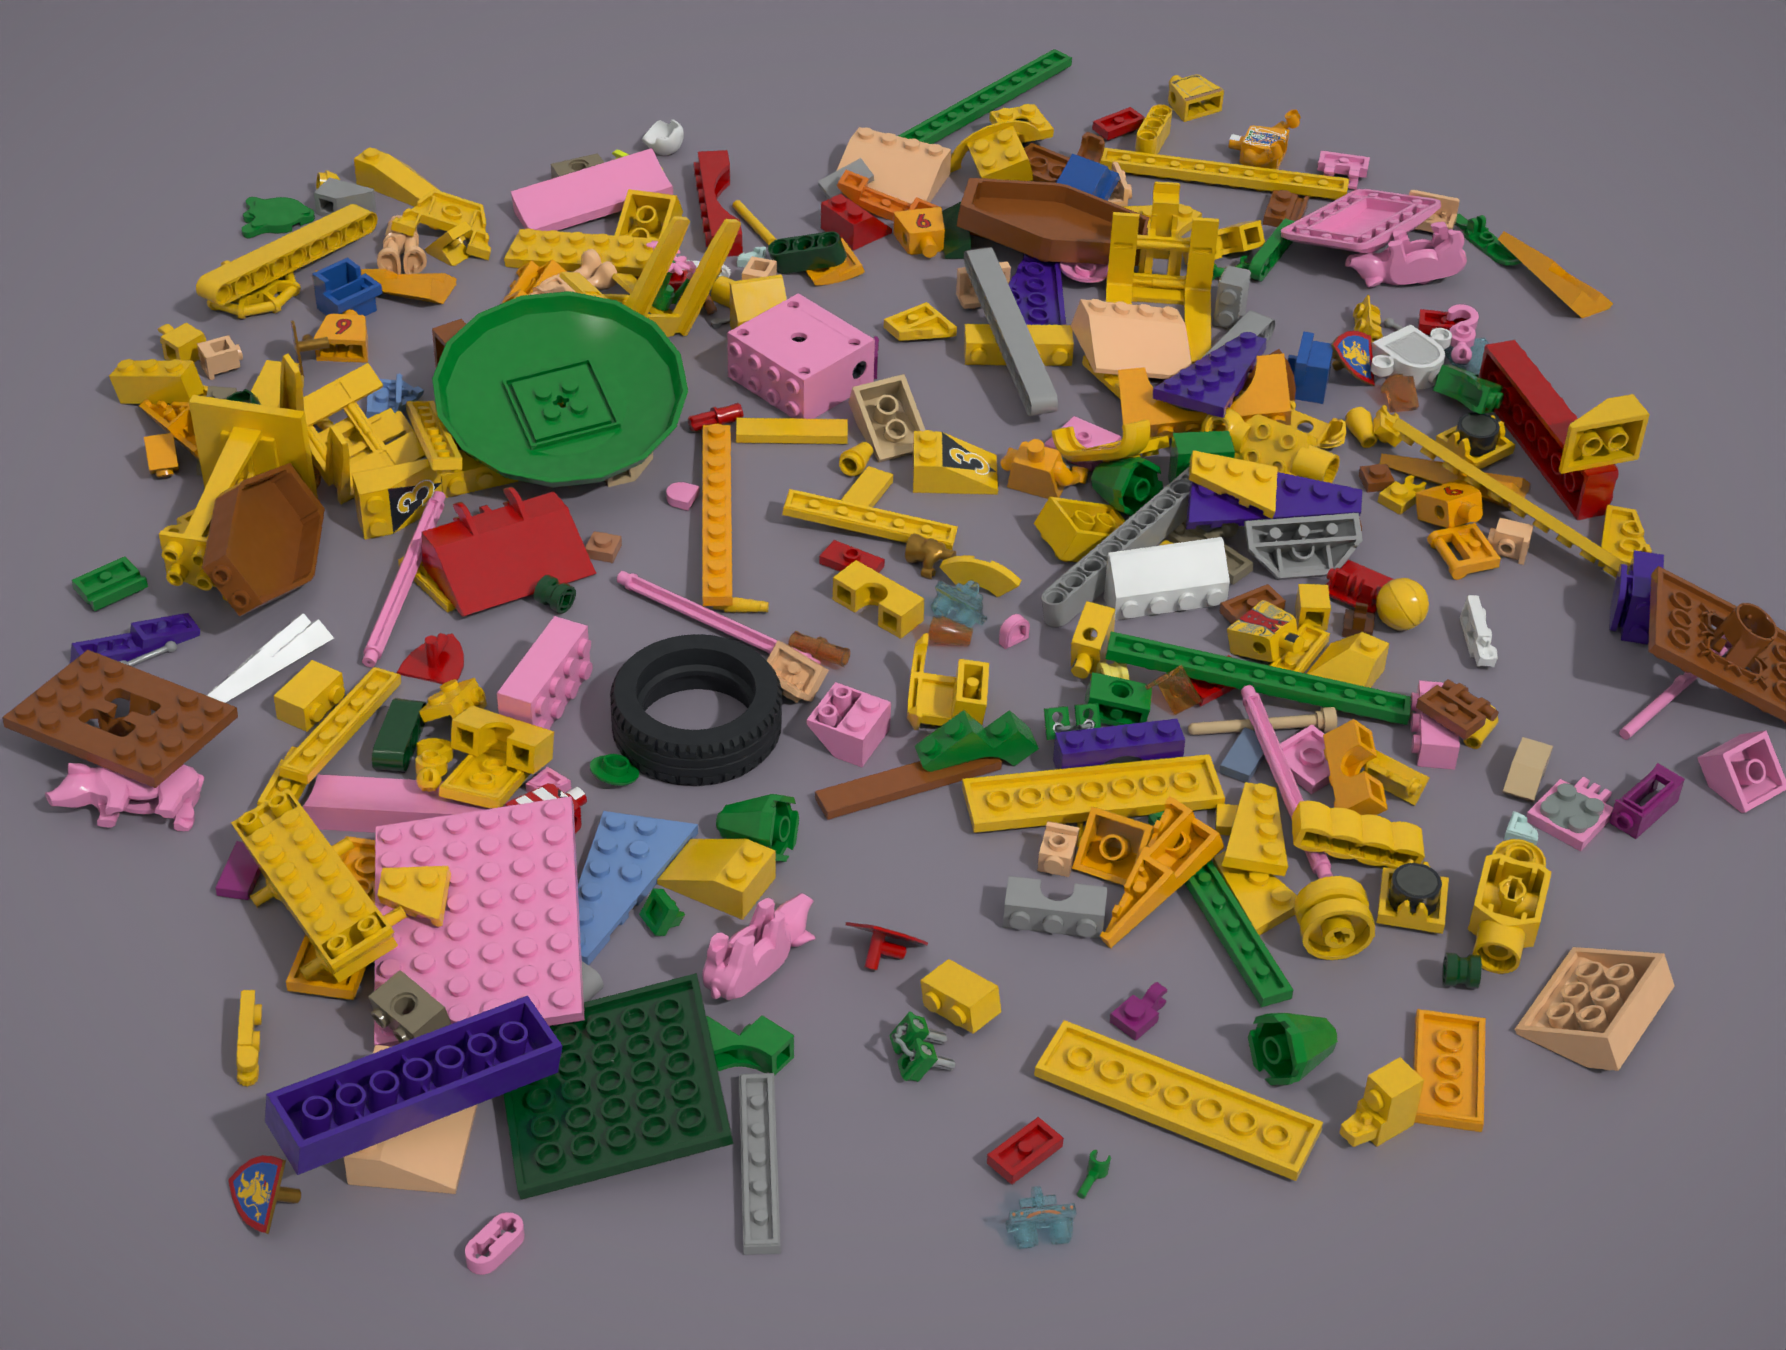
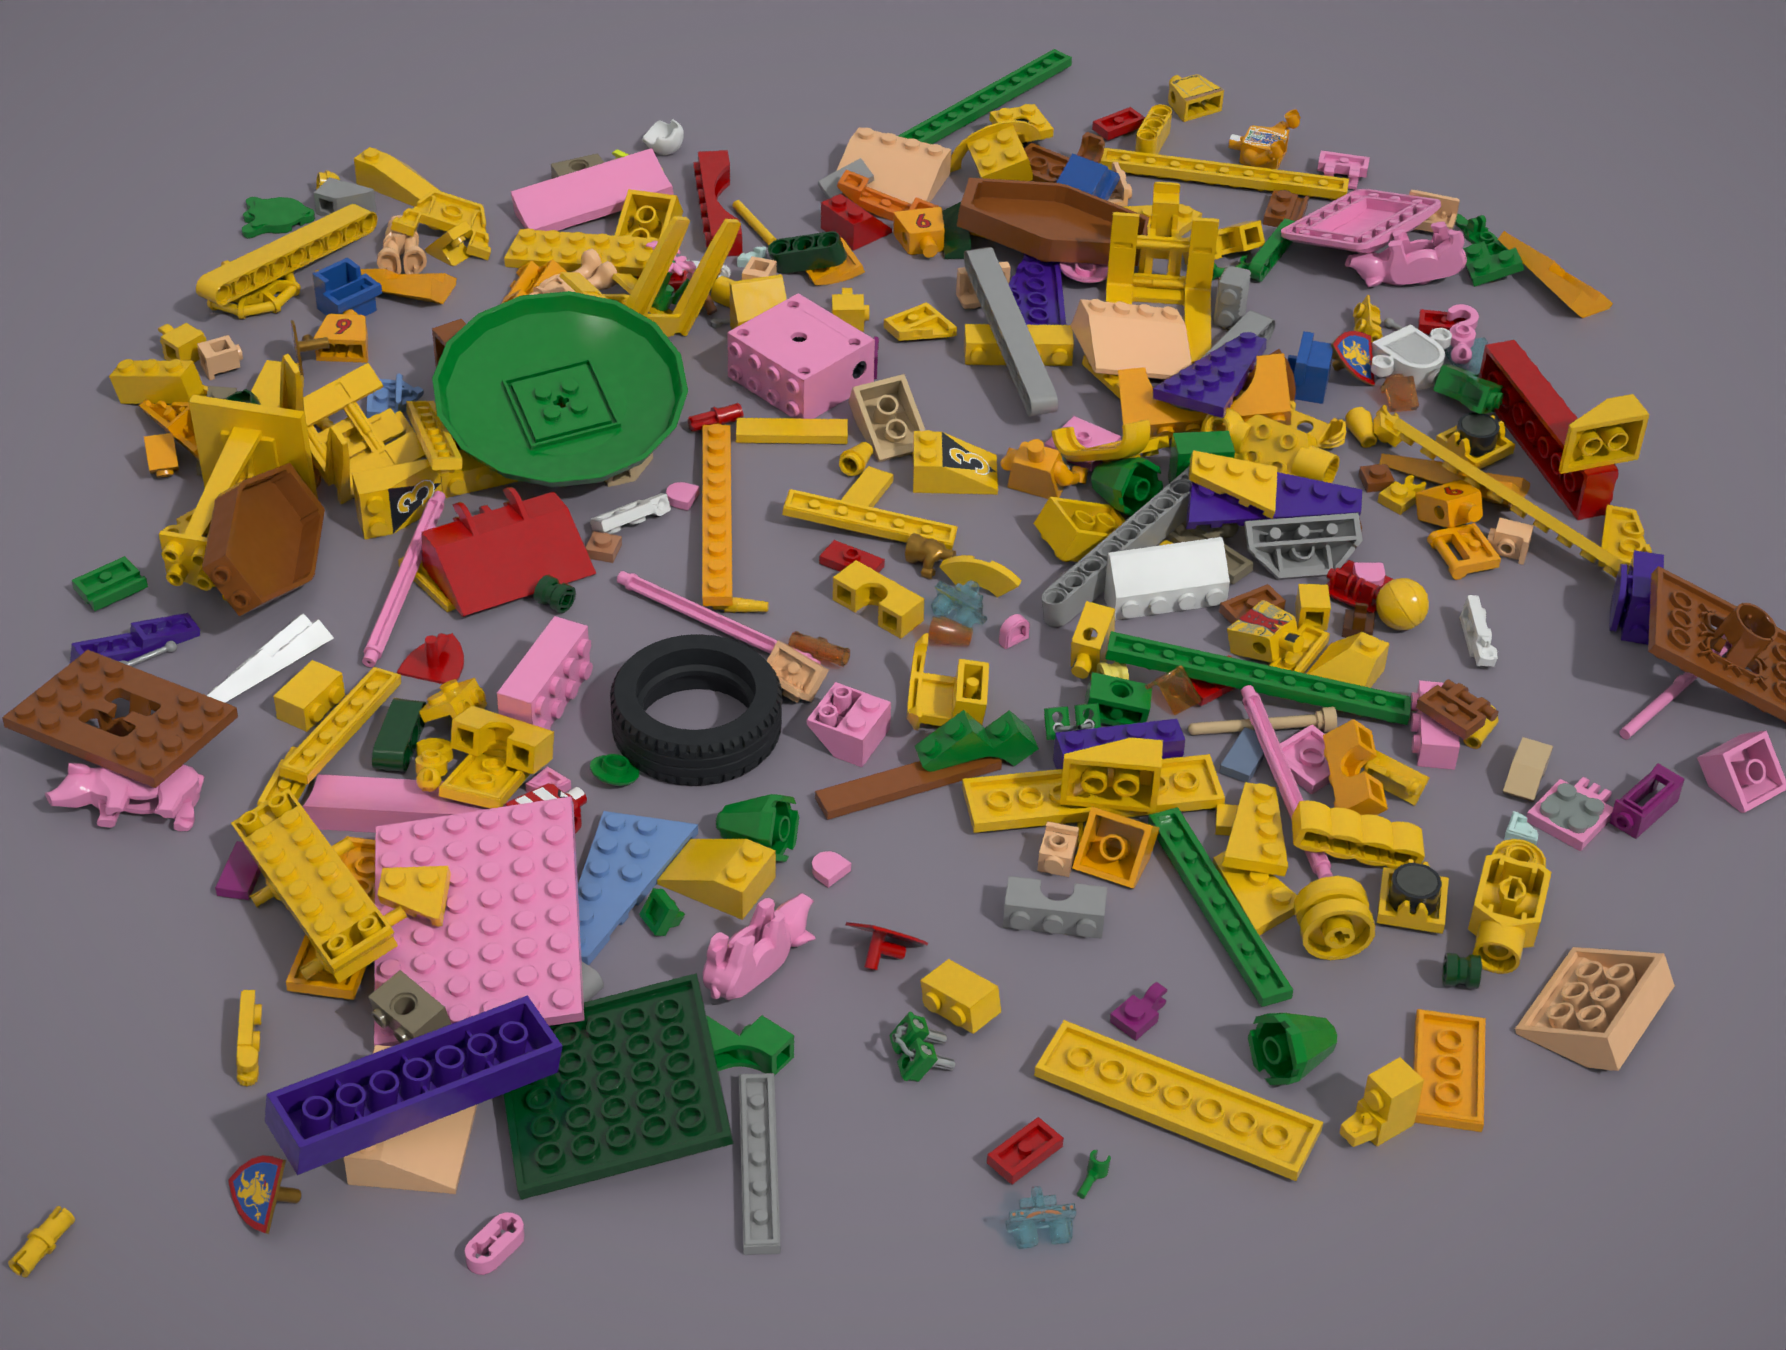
light orange wedge [1100,796,1225,948] -> none
none -> yellow pin [8,1206,75,1278]
none -> white hinge [590,493,671,534]
none -> bright pink tile [812,851,851,888]
none -> yellow brick [831,288,869,332]
none -> yellow slope [1060,738,1163,813]
none -> bright pink tile [1353,562,1385,586]
none -> green plate [1463,241,1524,287]

